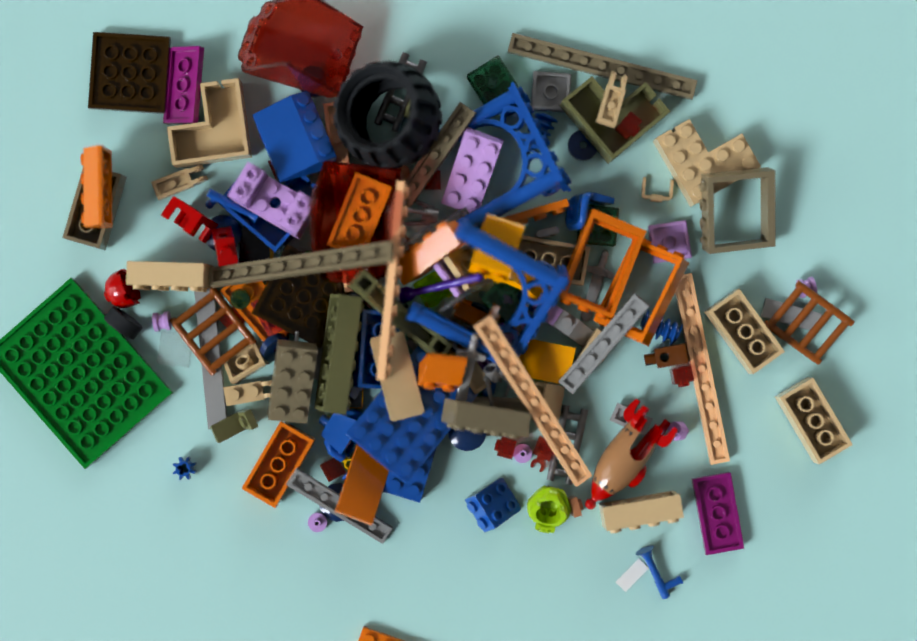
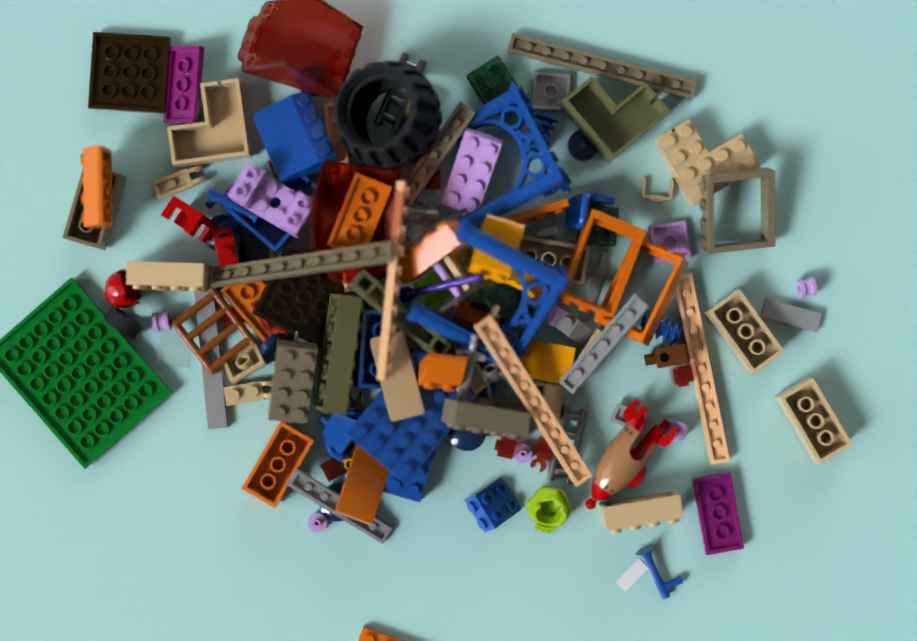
blue gear [173,456,197,480] -> none
olive bracket [210,409,258,443] -> none
clear green tile [230,289,250,309] -> none
nougat plate [568,495,583,517] -> none
tan hinge [596,71,628,128] -> none
clear red plate [615,111,642,139] -> none
dark orange bar [764,281,855,365] -> none

